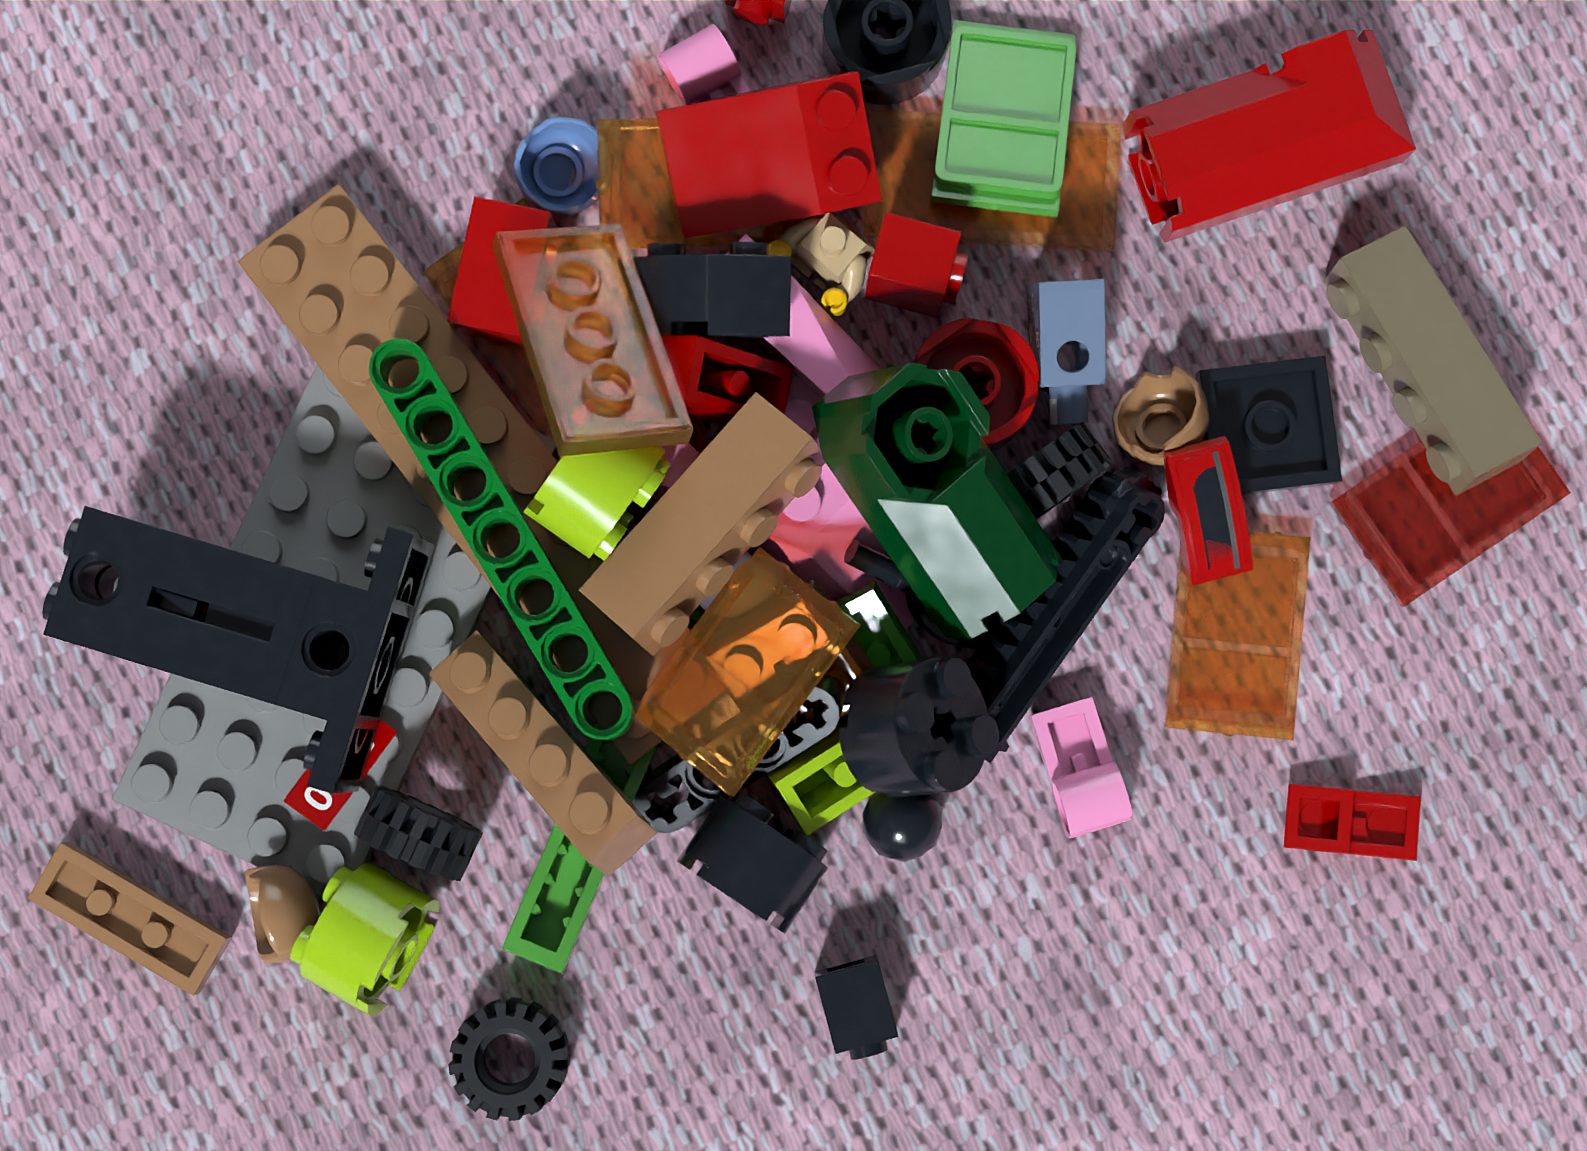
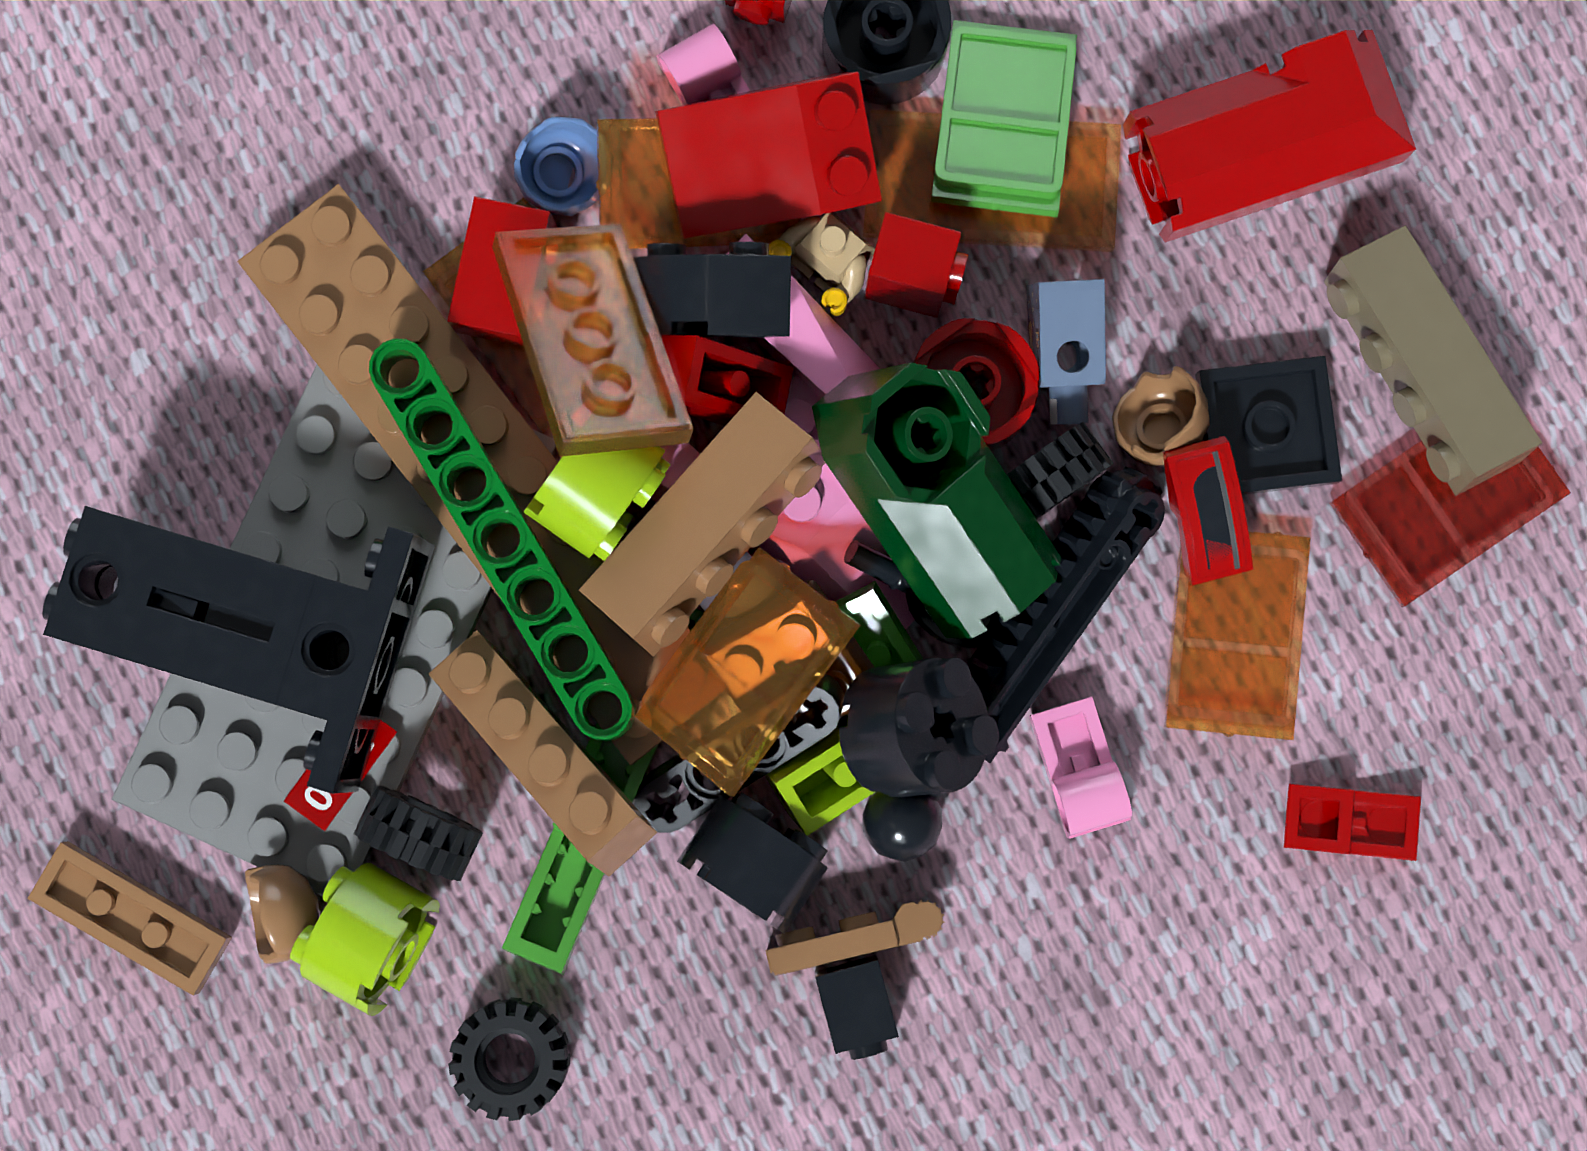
none -> medium nougat hinge [765,900,945,976]

